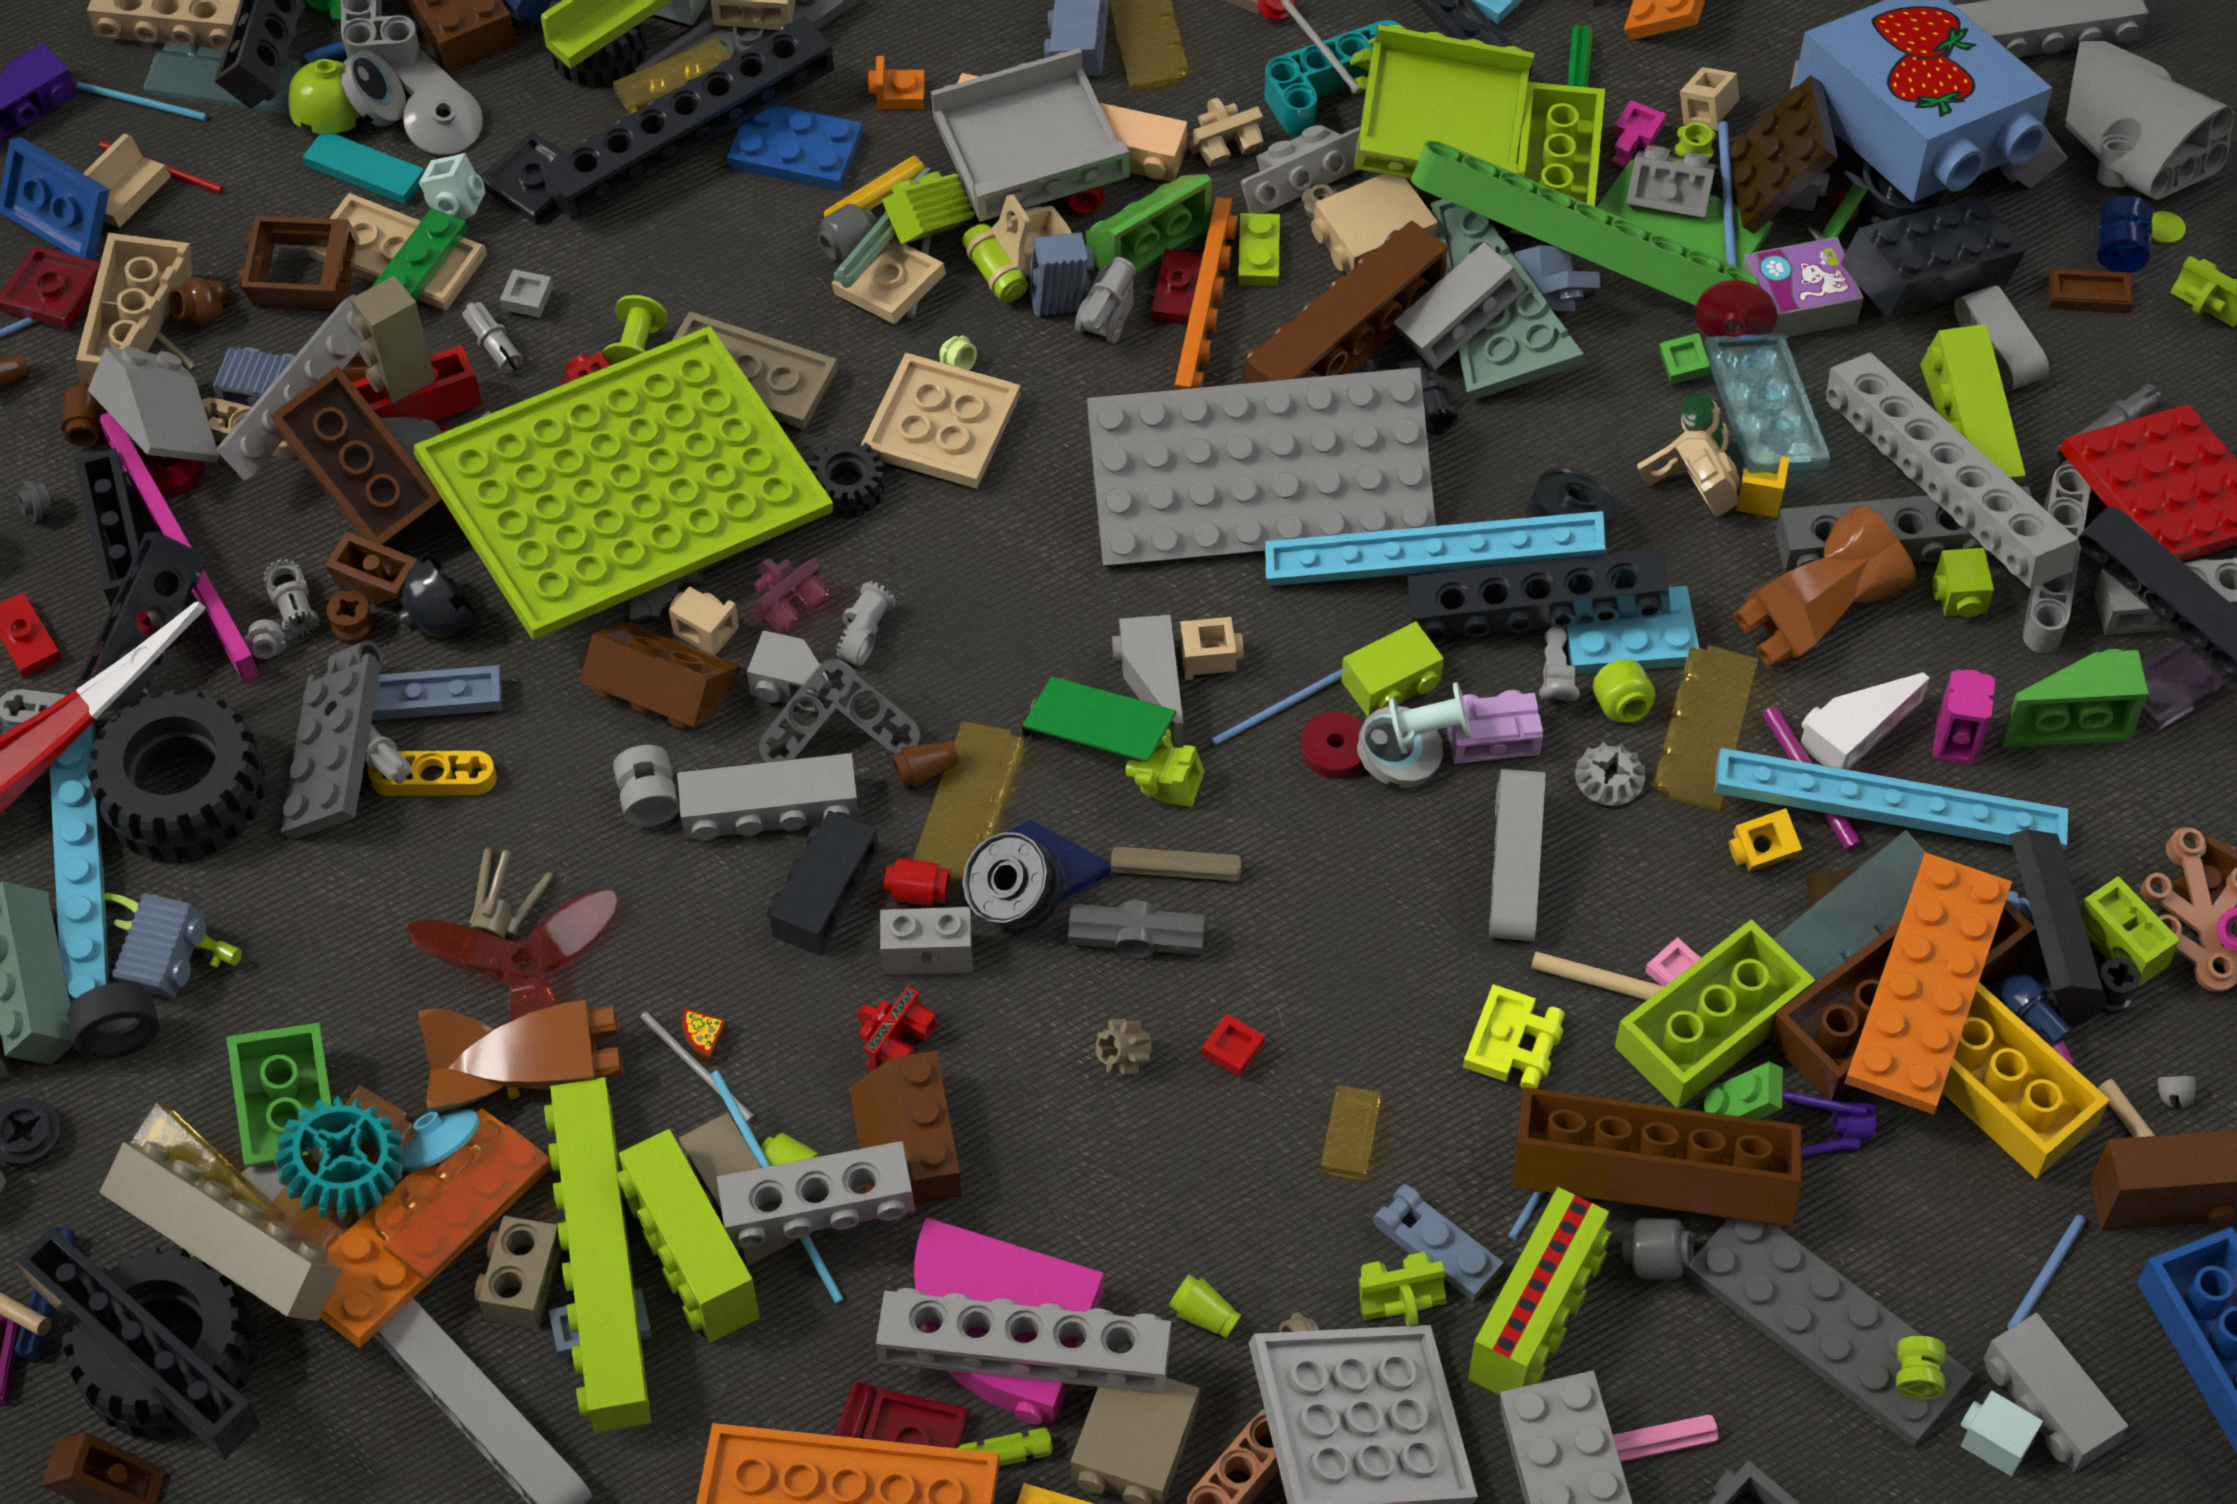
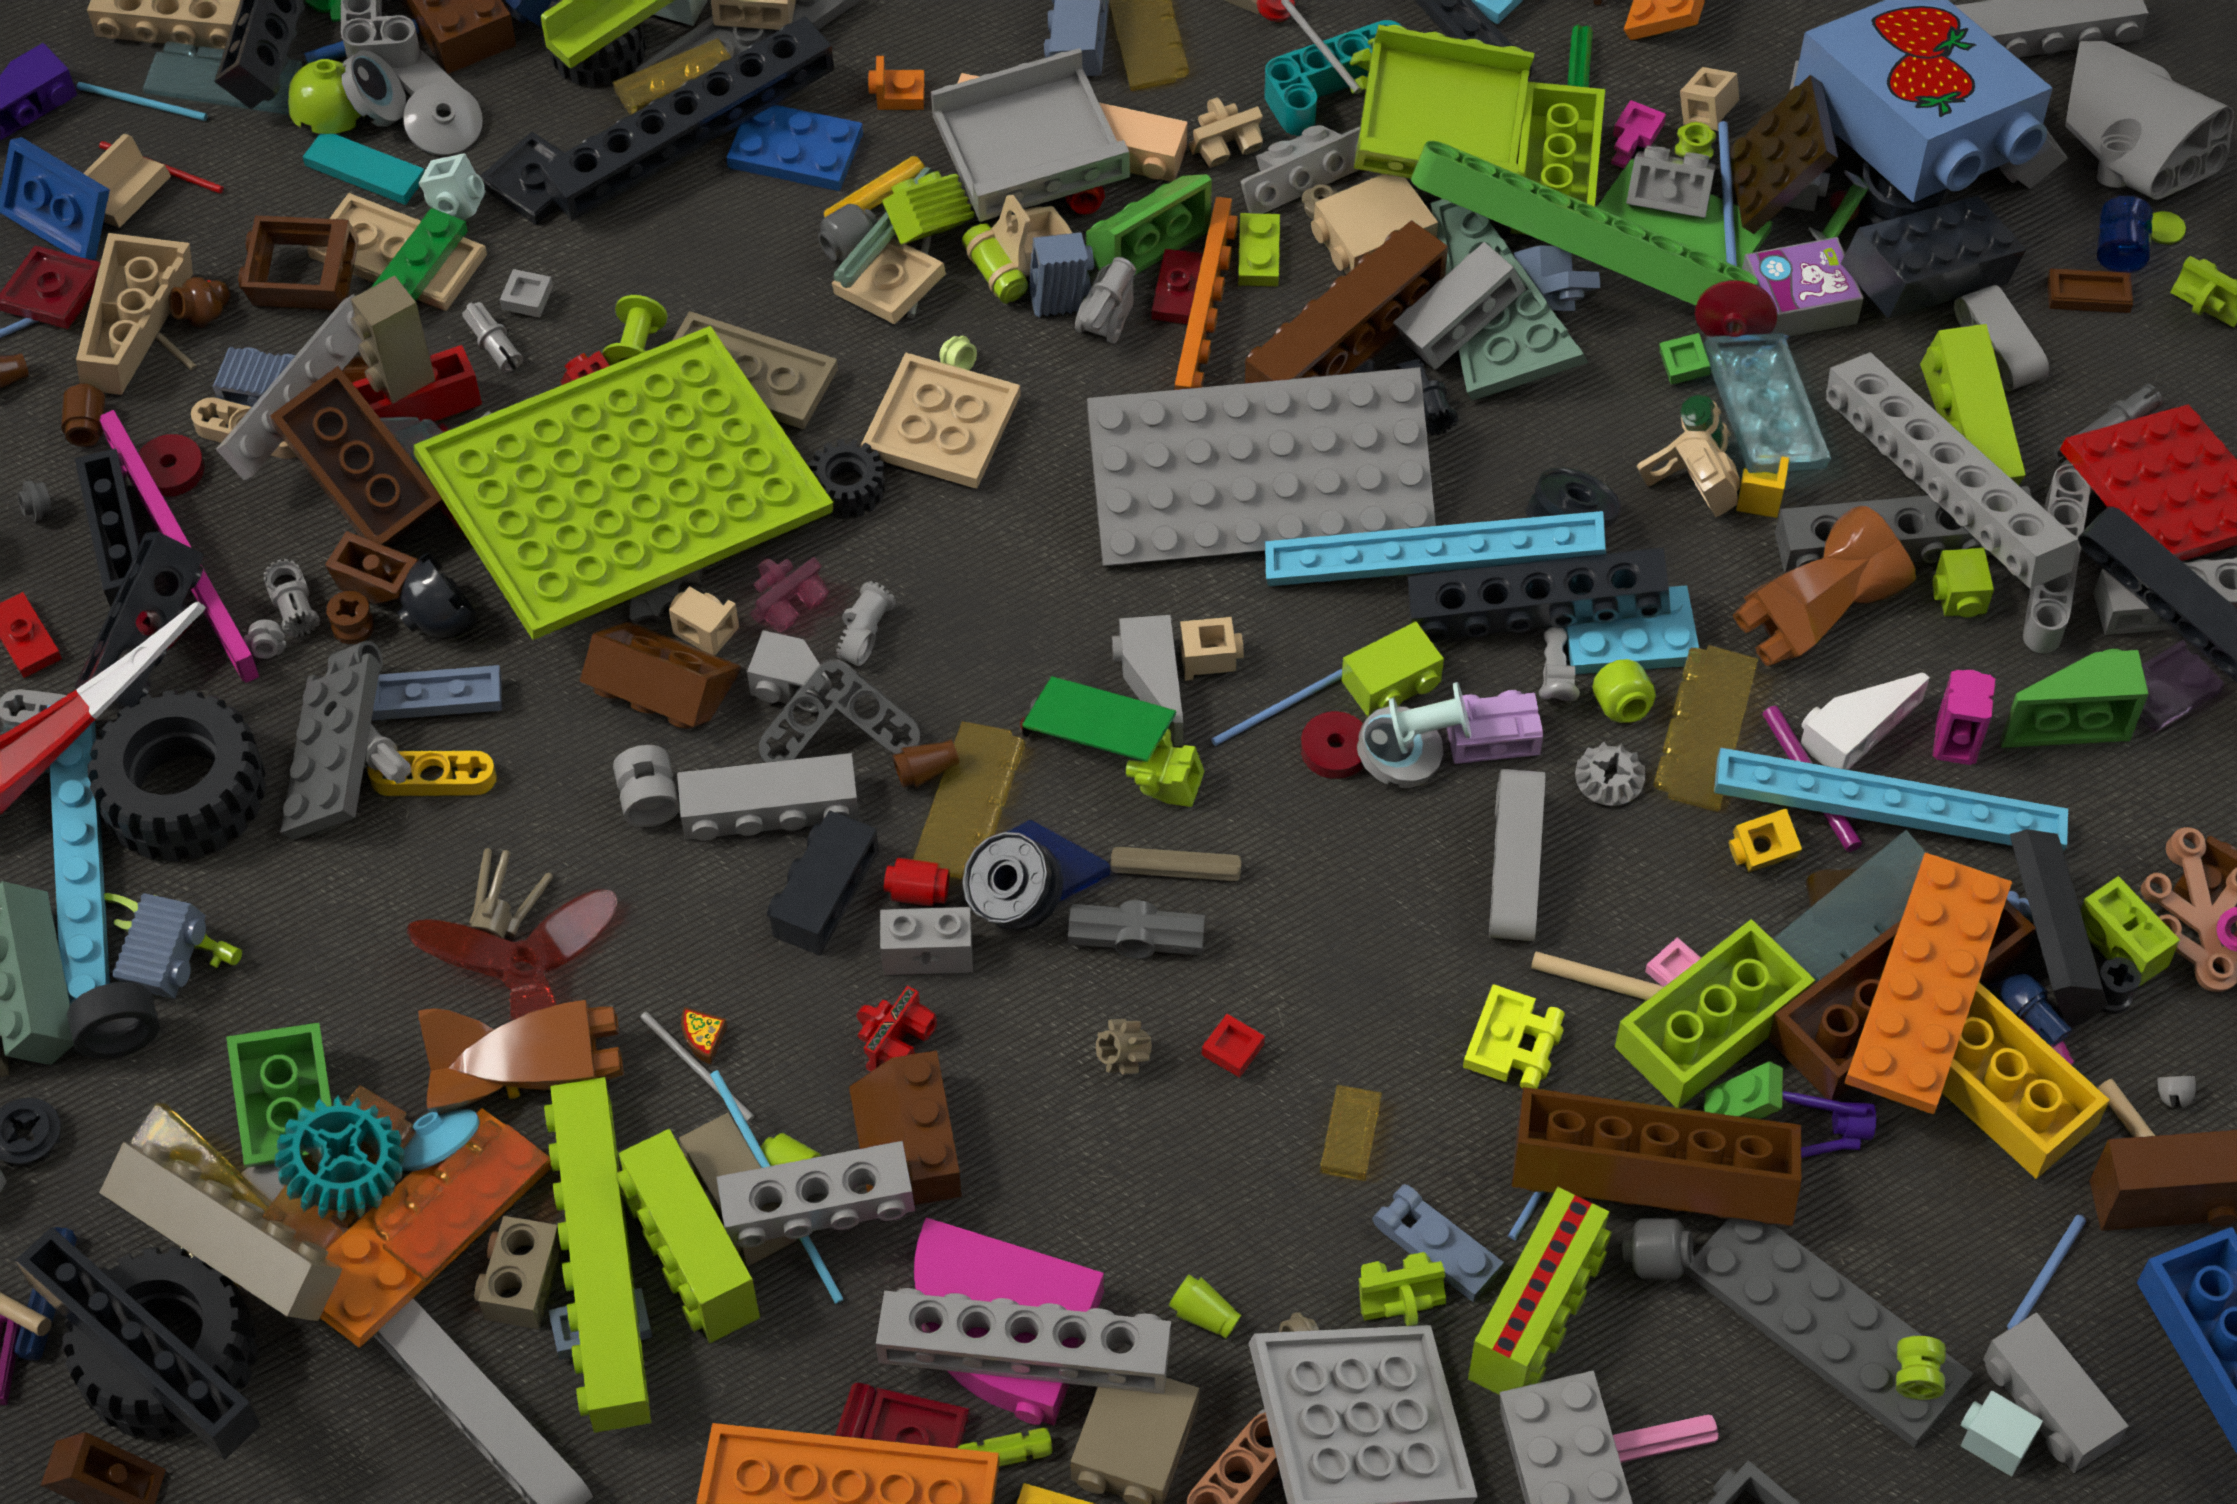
light grey slope [88,346,219,462] -> none

